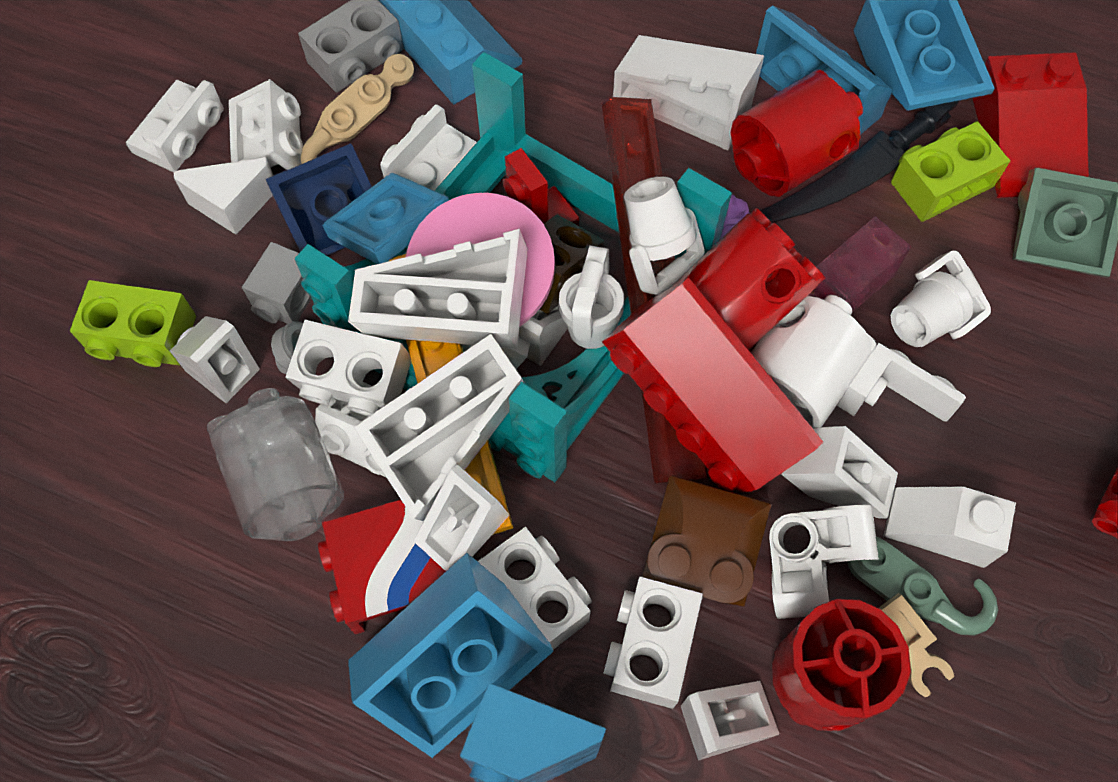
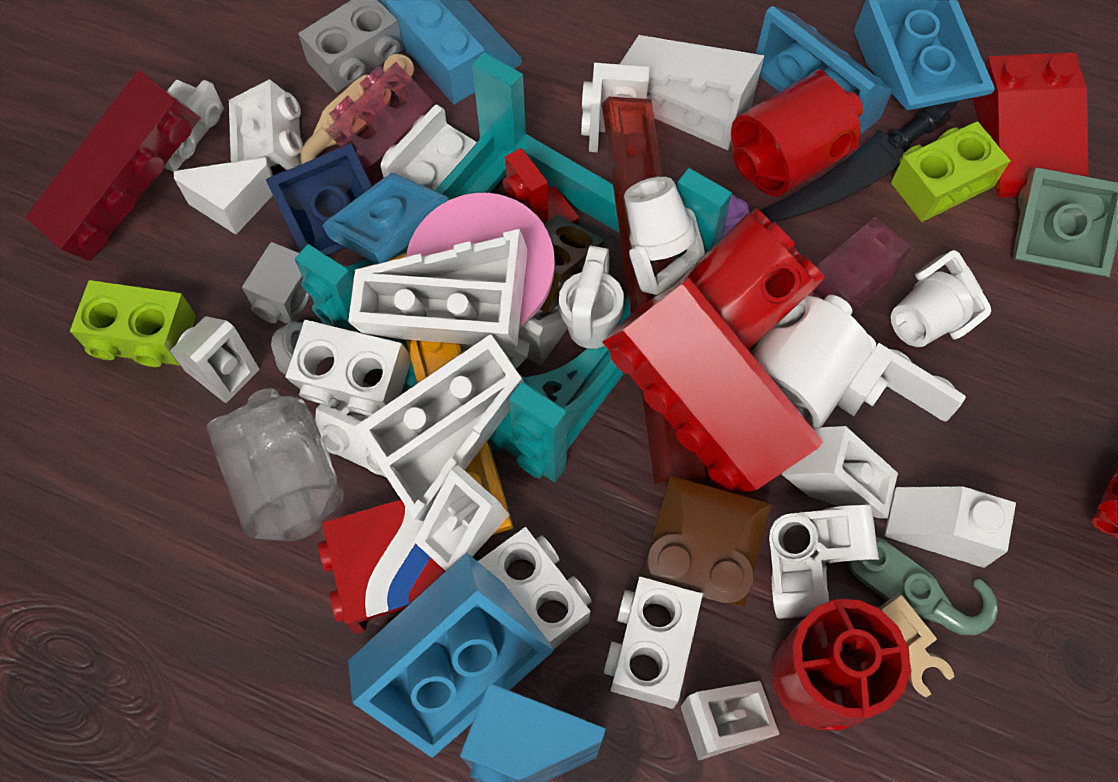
none -> dark red brick [25,69,201,262]
none -> clear pink brick [325,62,434,169]
none -> white bracket [581,63,650,152]

